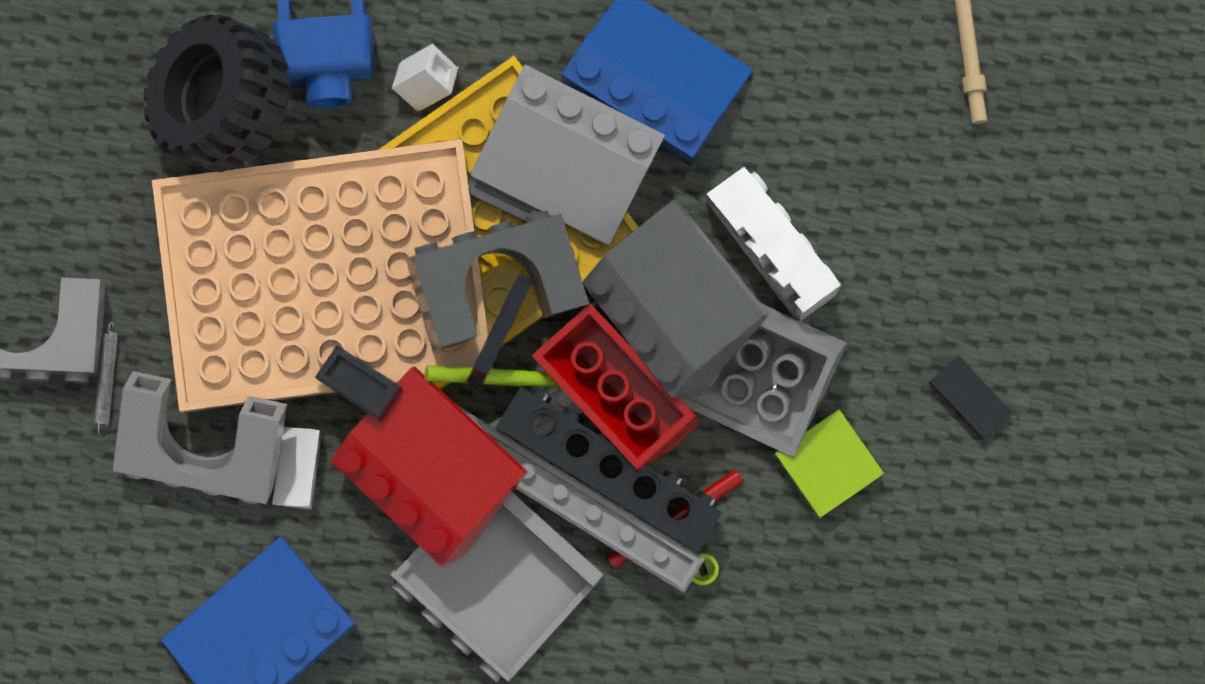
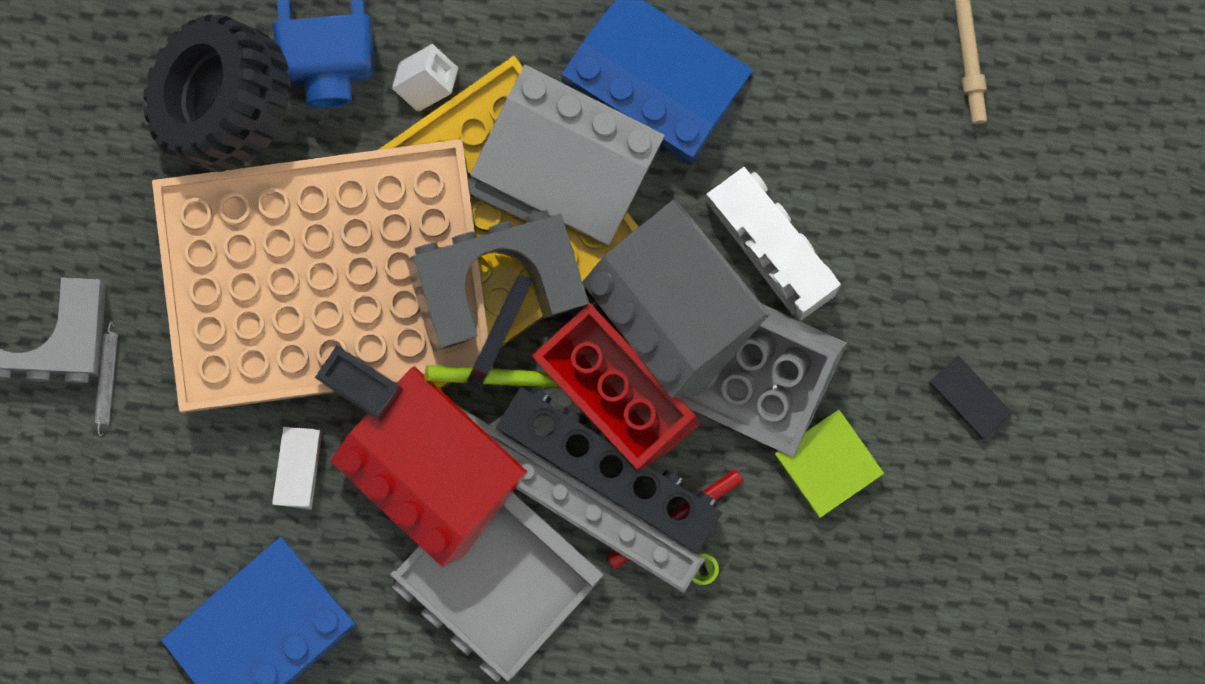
light grey arch [113,371,287,504] -> none

